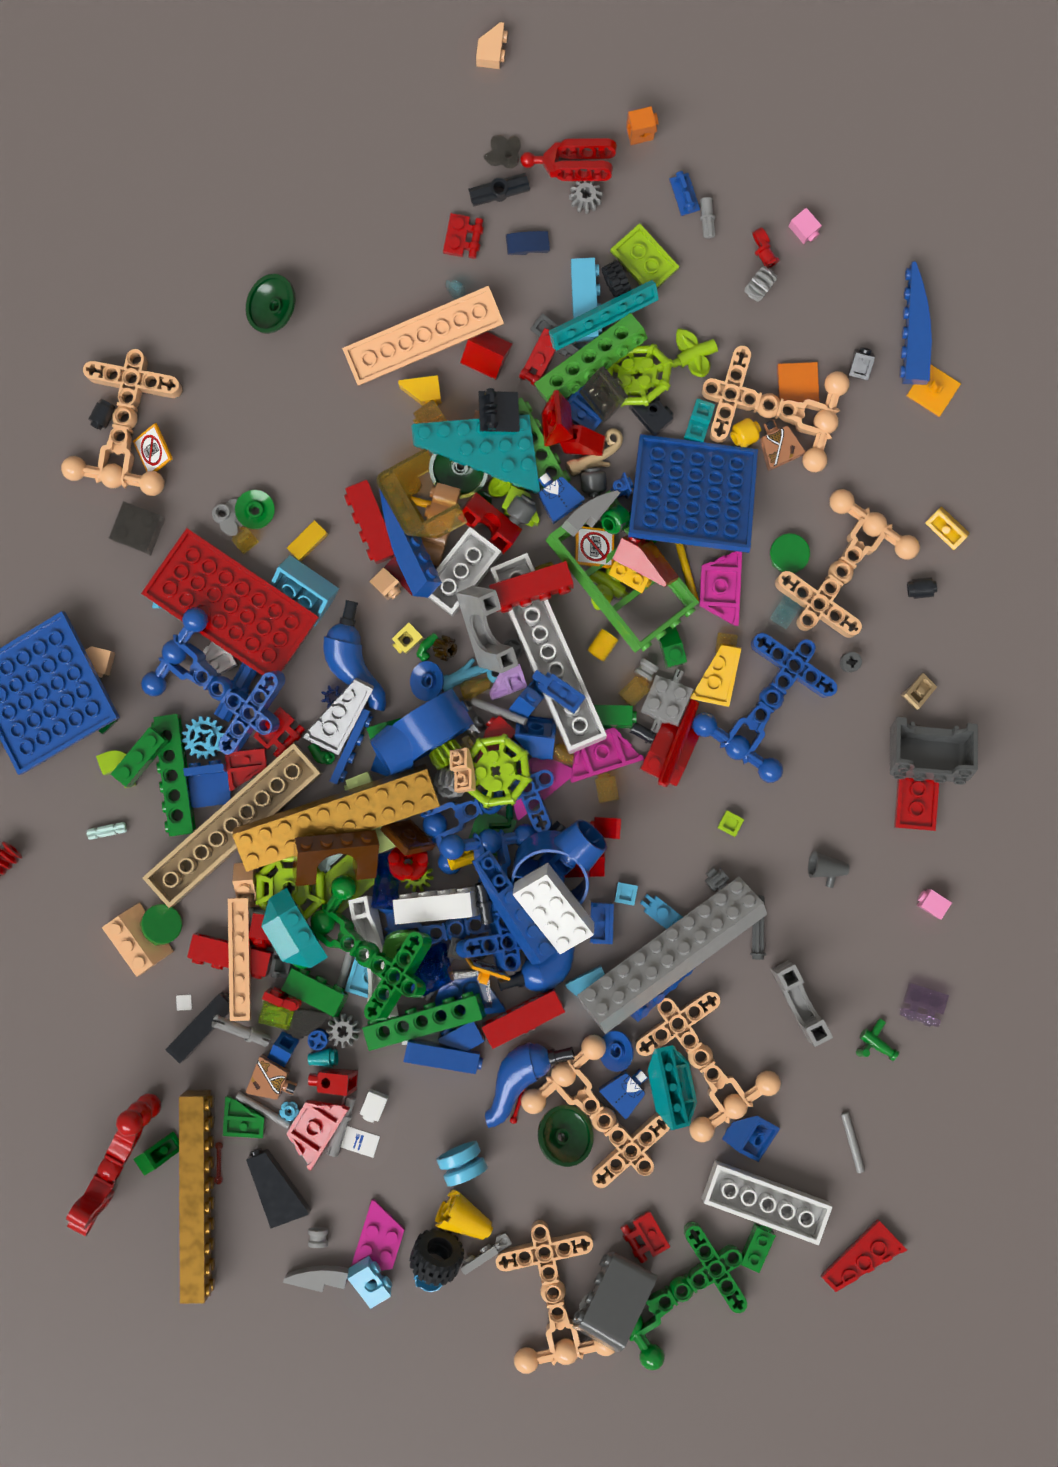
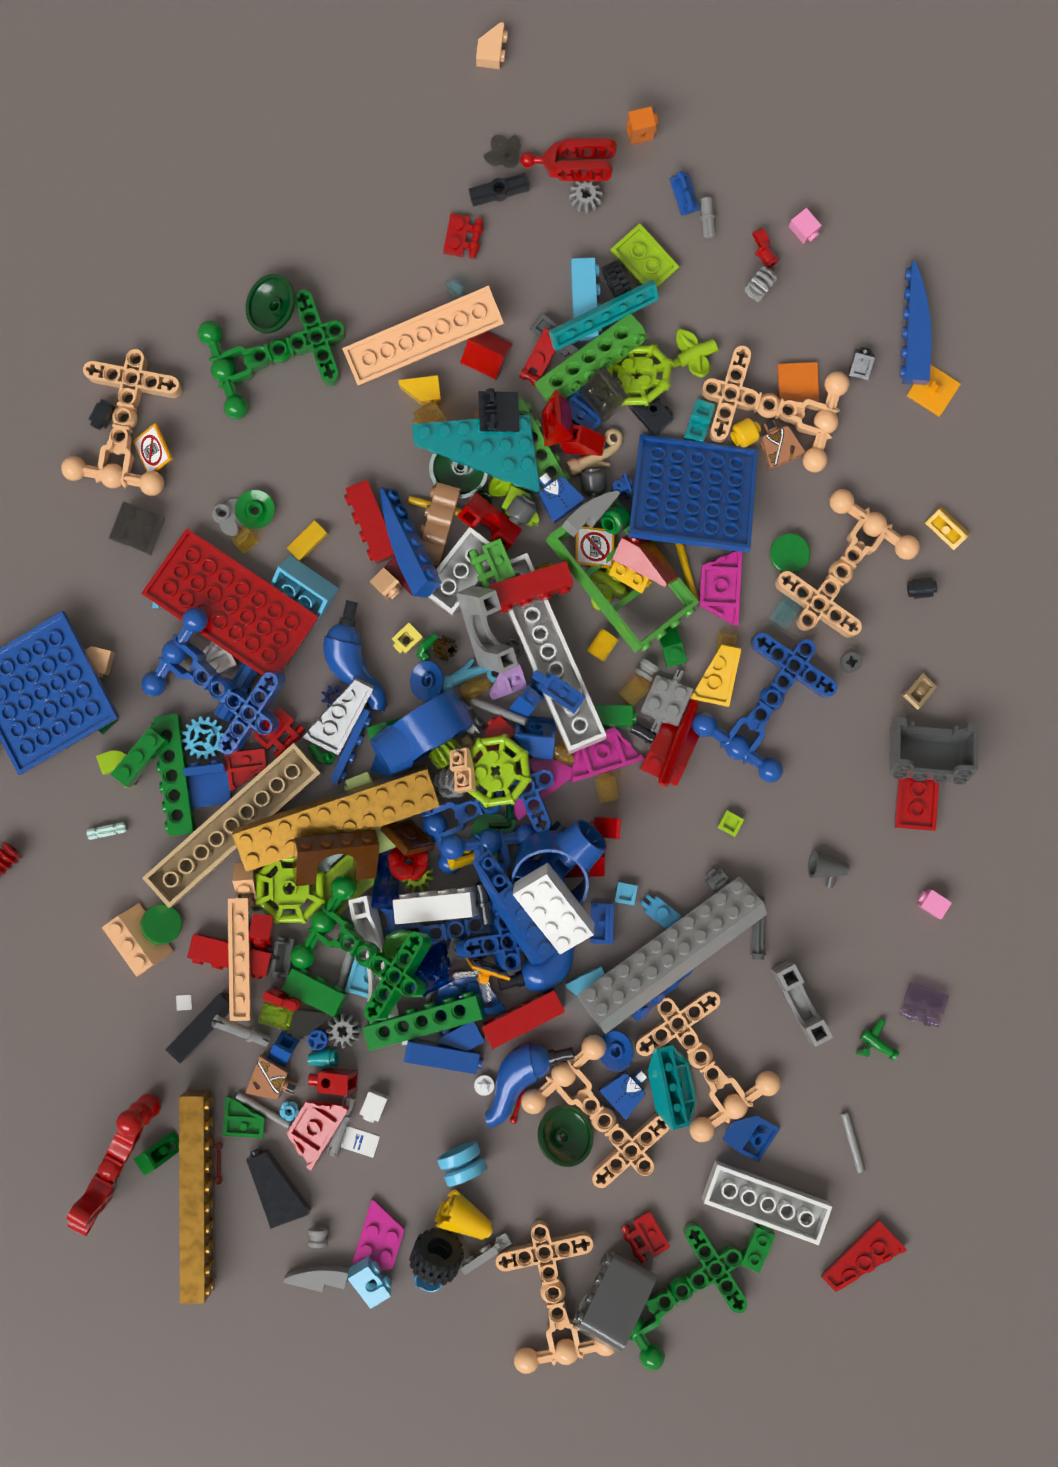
teal wedge [261,888,328,968] -> none
clear yellow windscreen [376,449,467,538] -> none
dark blue slope [506,231,550,255] -> none
none -> green piece [198,290,346,420]
none -> bright green plate [469,539,516,589]
none -> white tile [474,1074,494,1096]

